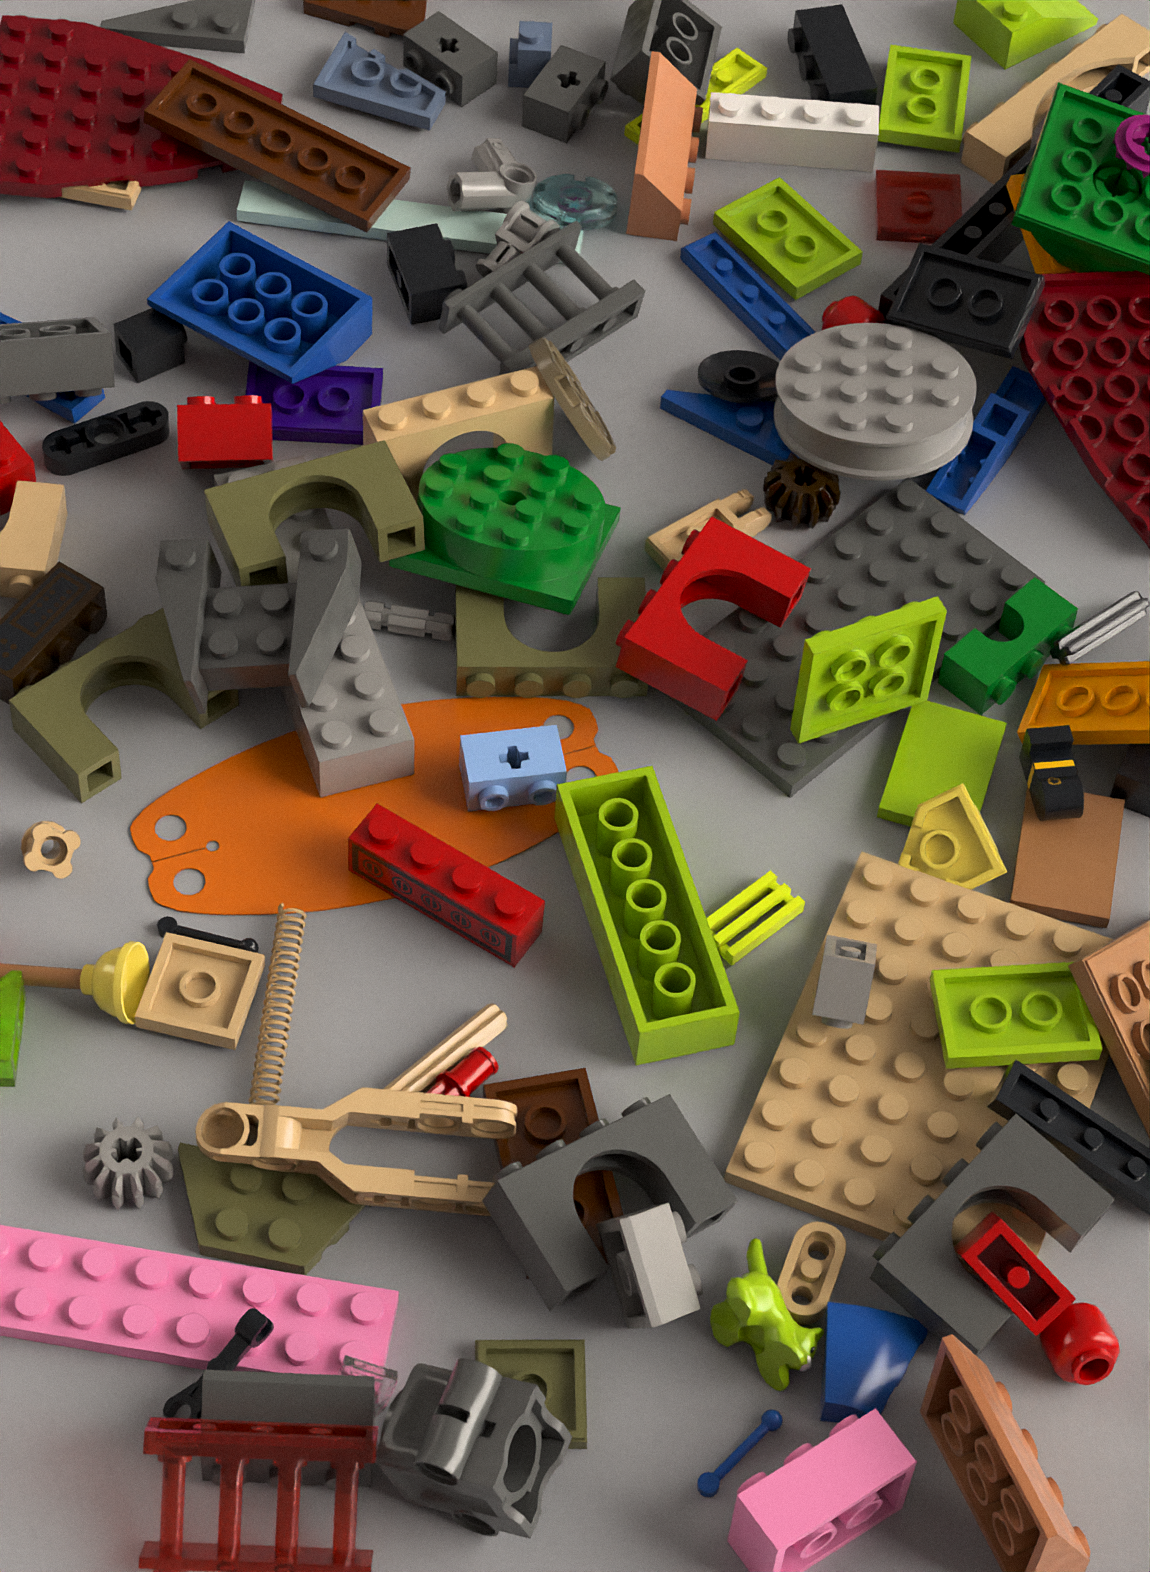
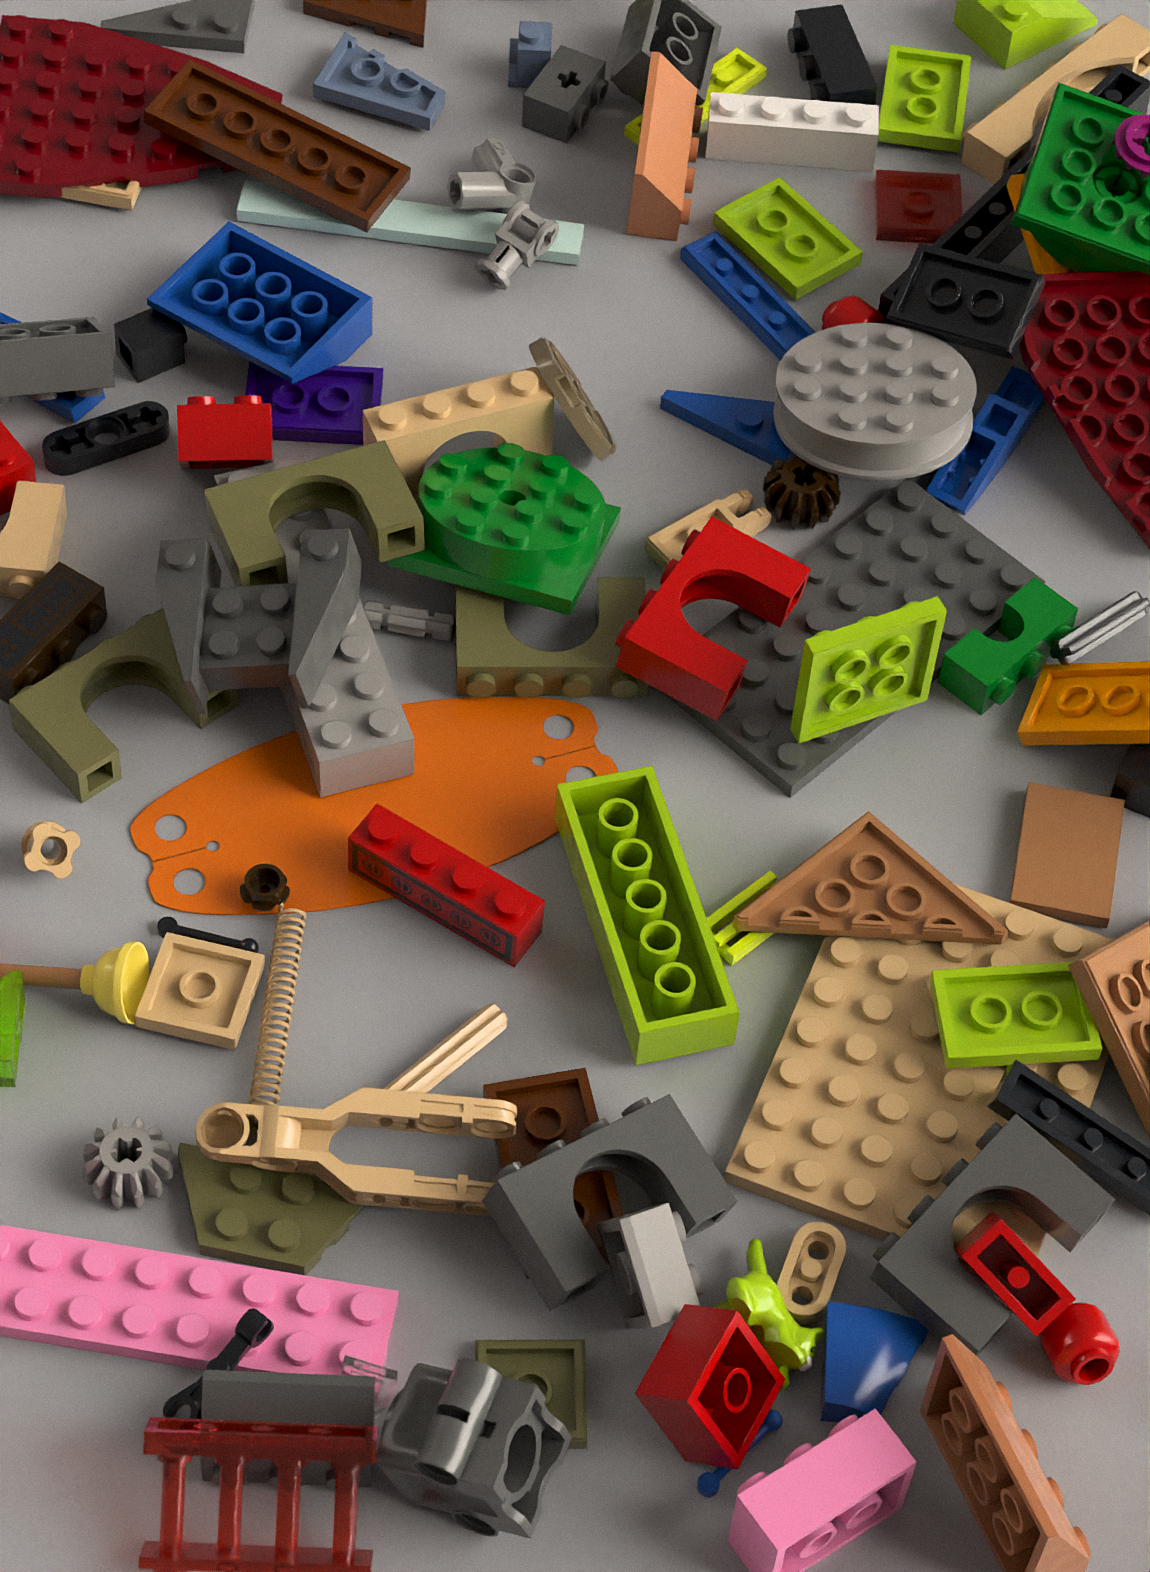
black brick [387,223,468,325] -> none
dark grey brick [403,11,498,107] -> none
red axle [426,1046,499,1097] -> none
dark grey fence [438,221,645,375] -> none
light blue brick [459,725,567,812] -> none
clear light blue tile [532,174,618,231] -> none
black dish [697,350,779,403] -> none
light grey slope [812,935,877,1029] -> none
lime tile [877,701,1007,827] -> none
light yellow plate [898,783,1007,890] -> none
black leg [1019,725,1084,821] -> none
none -> dark brown plate [240,864,290,911]
none -> red brick [634,1304,786,1470]
none -> medium nougat tile [732,811,1008,945]

